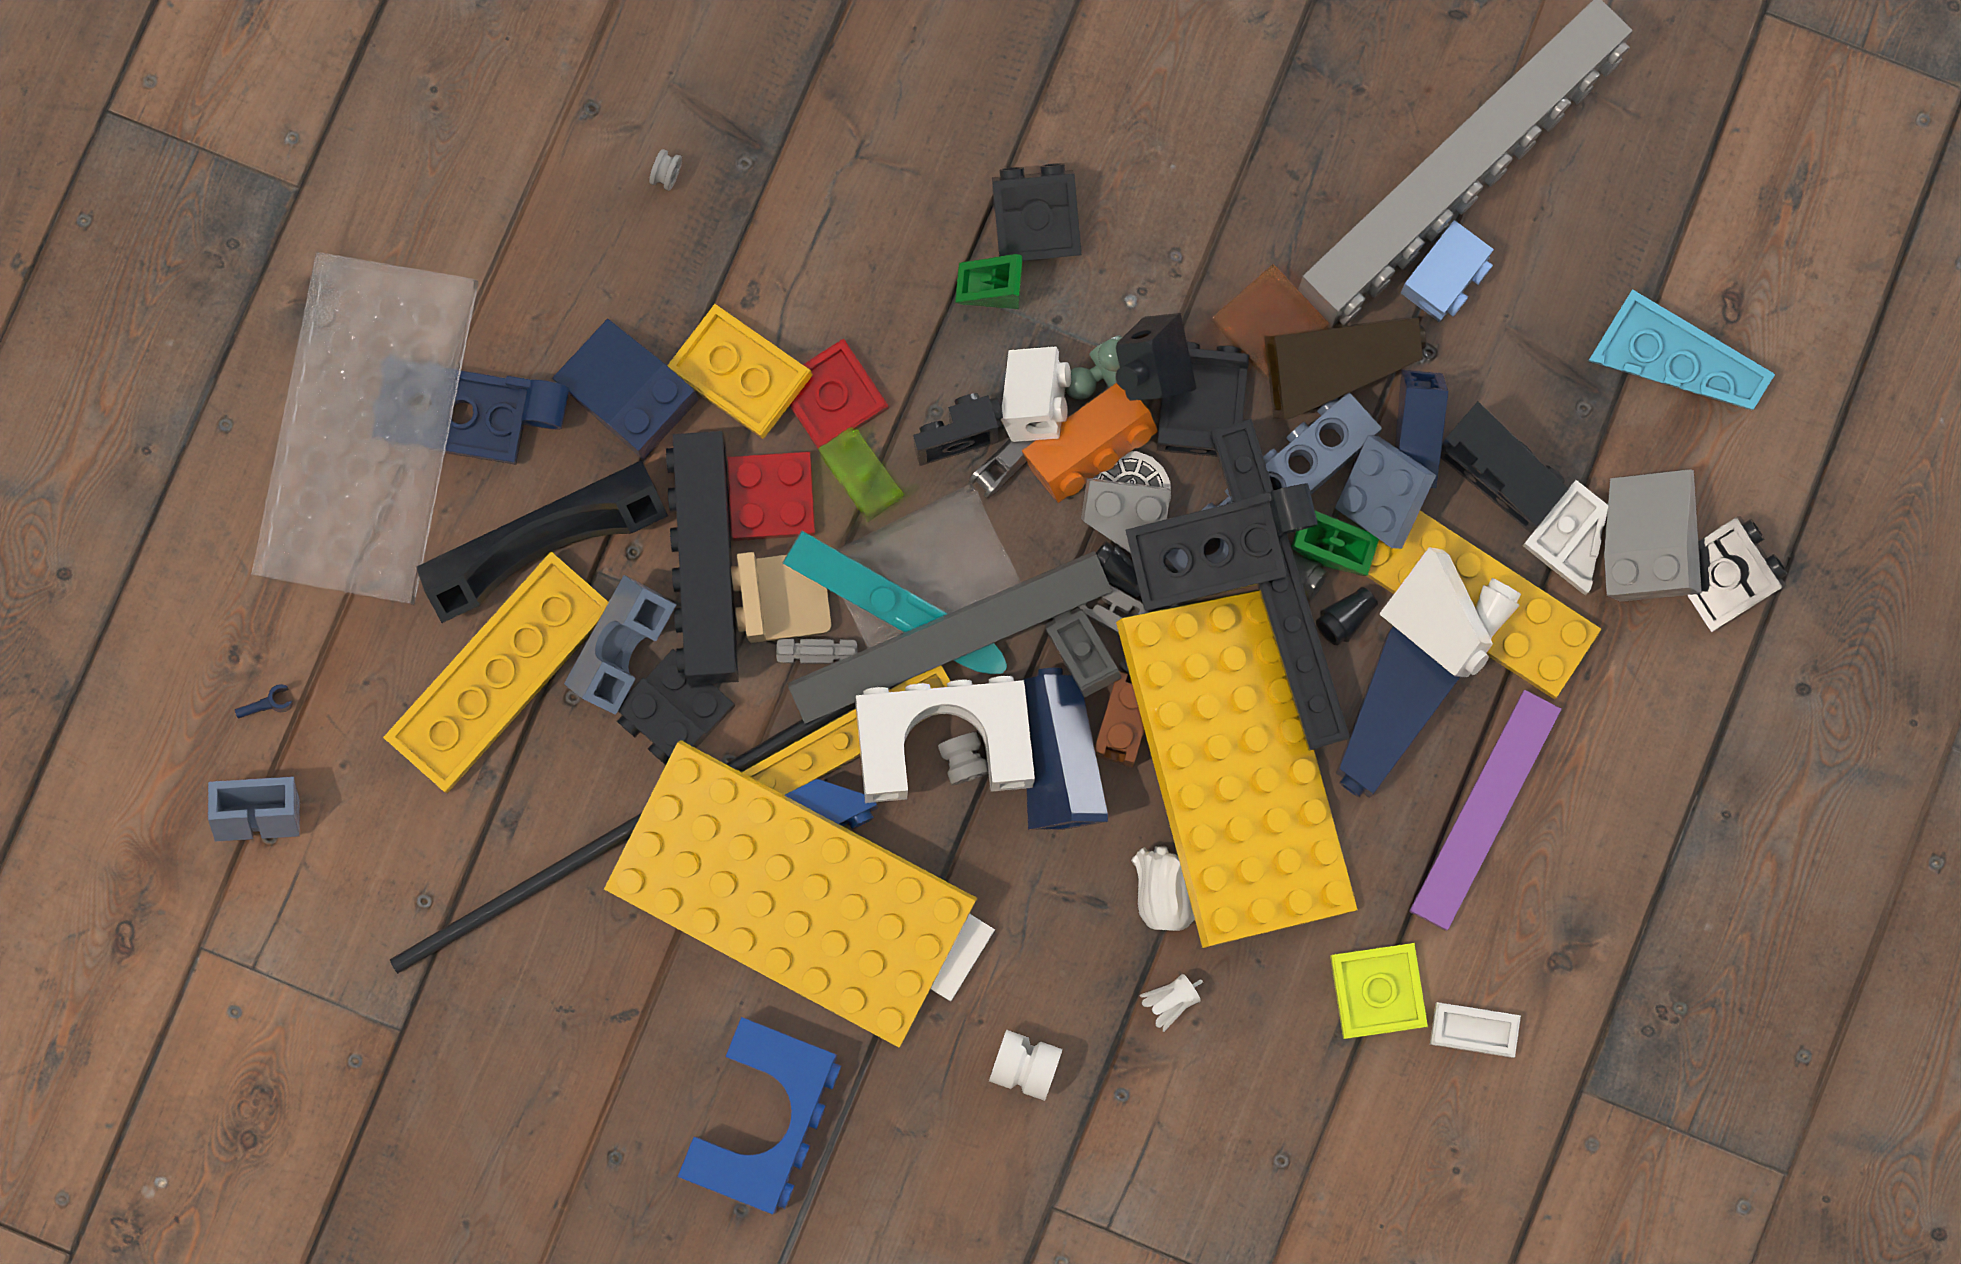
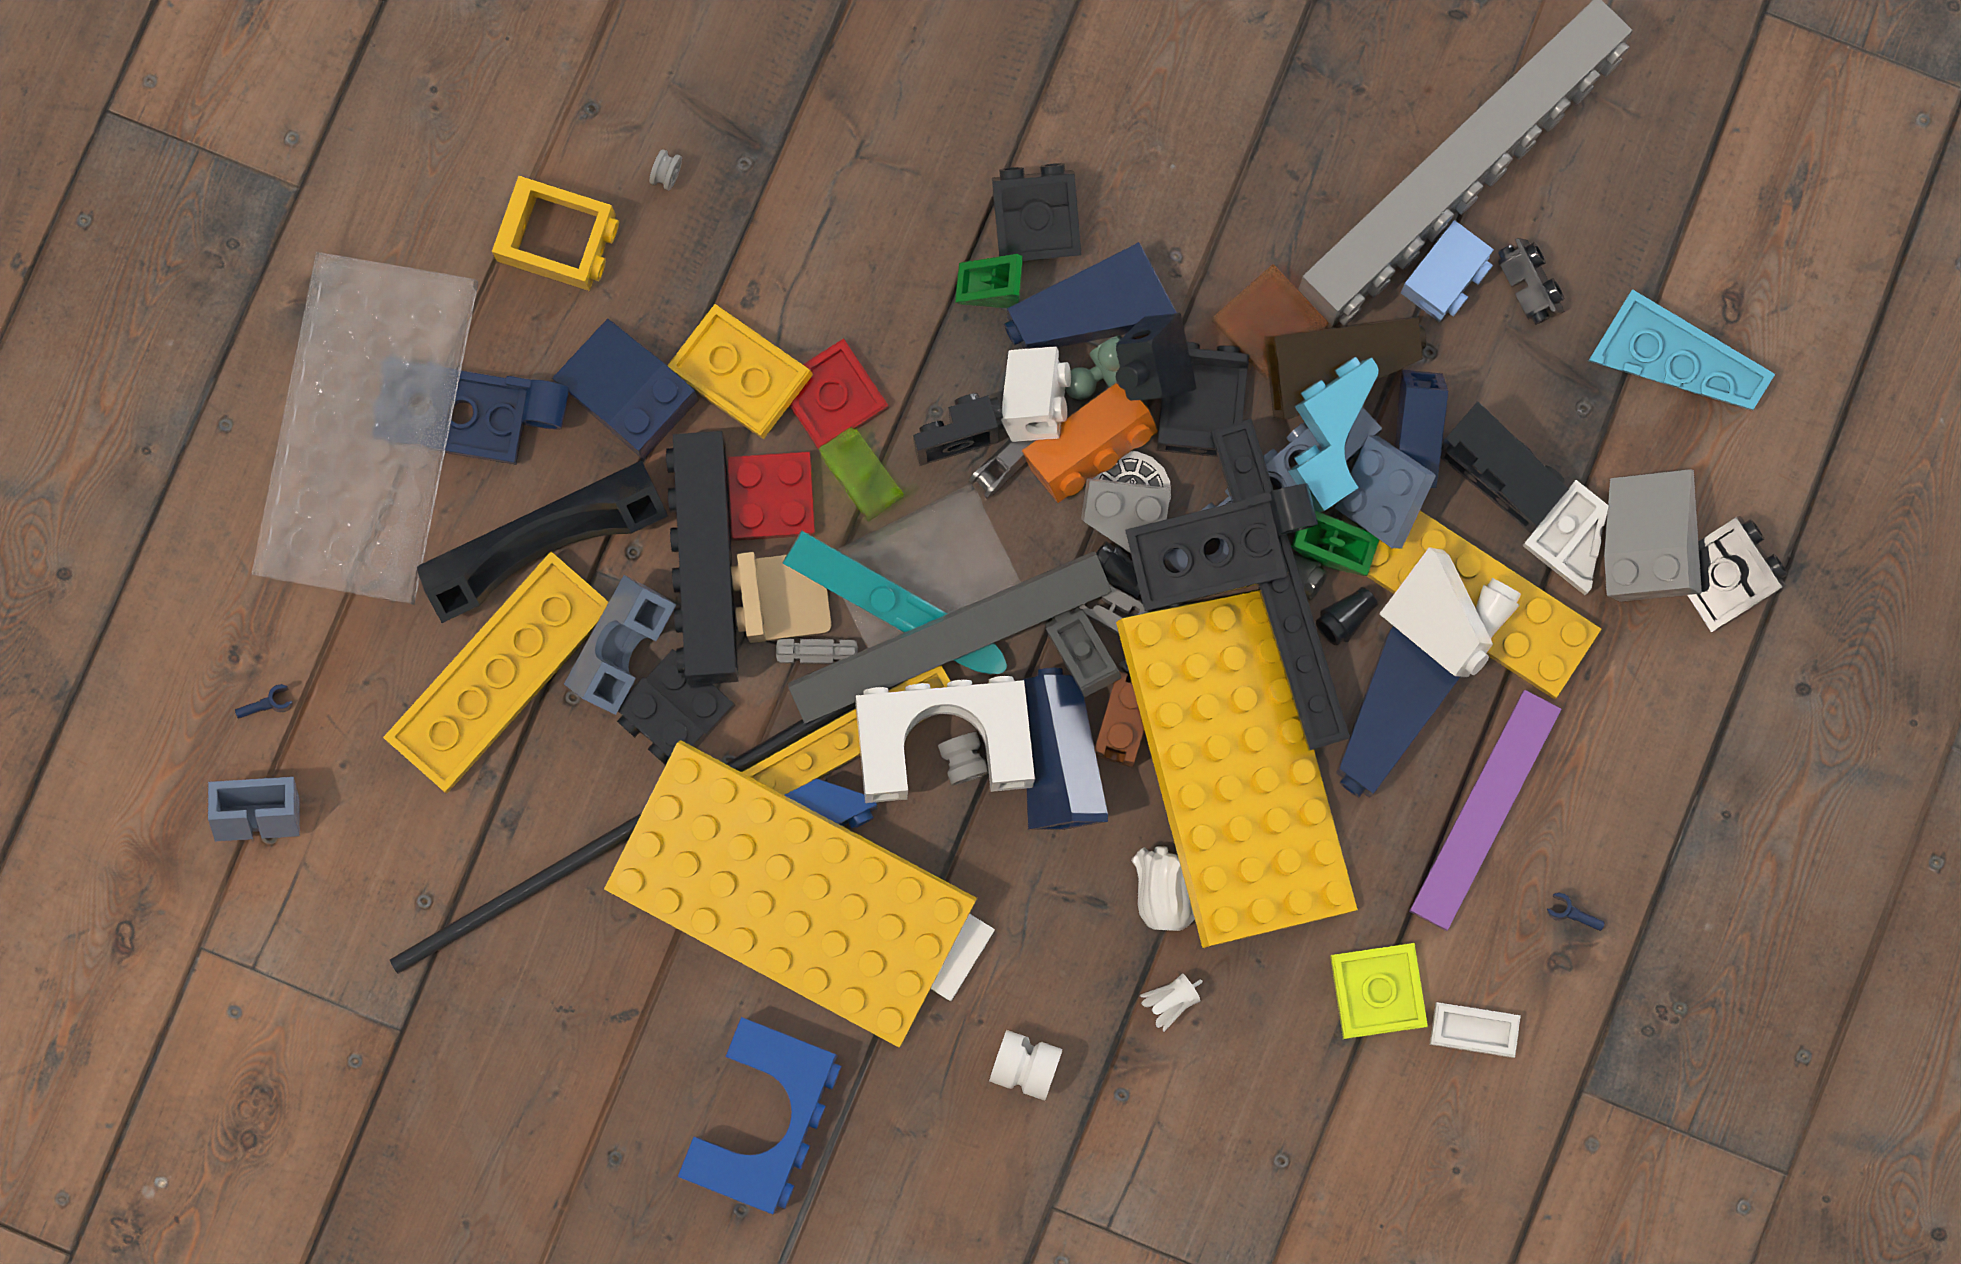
none -> yellow window [492,176,619,291]
none -> dark blue slope [1004,242,1177,349]
none -> medium azure arch [1288,357,1379,512]
none -> black hinge [1498,238,1565,325]
none -> dark blue hand [1547,893,1605,931]

